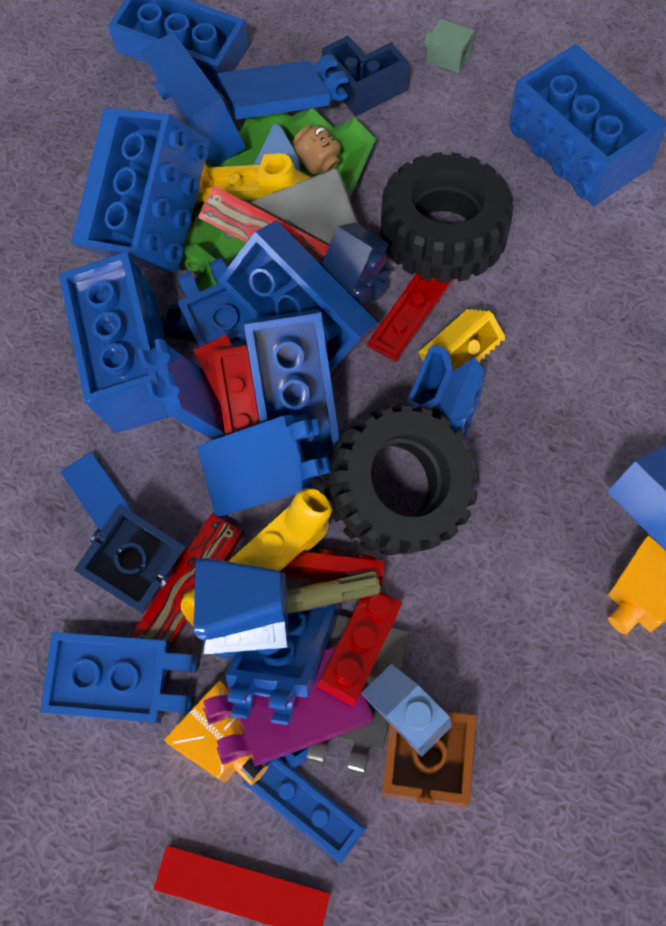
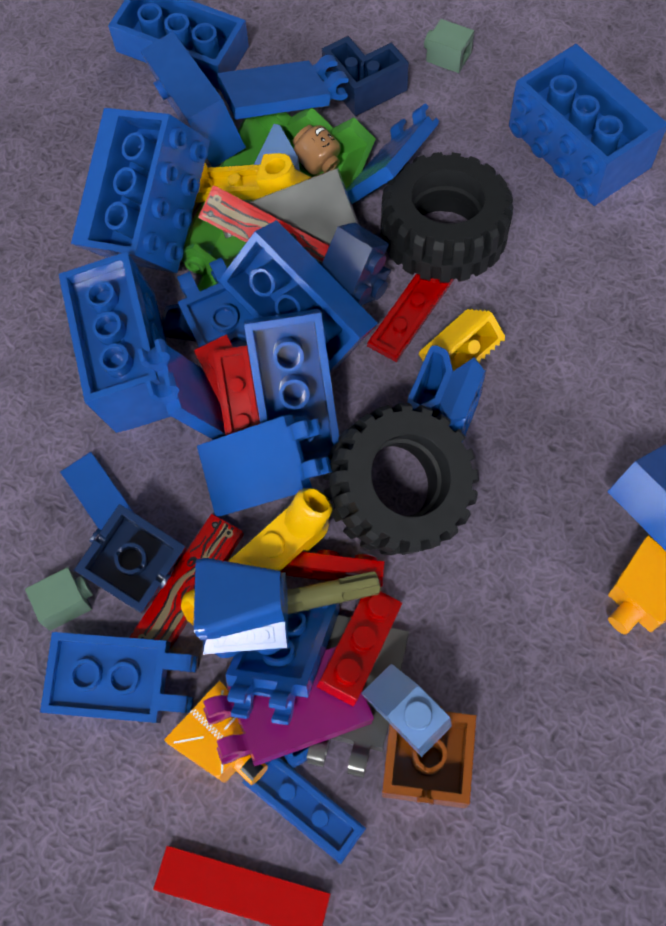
none -> sand green brick [25,567,93,631]
none -> blue tile [346,104,439,205]

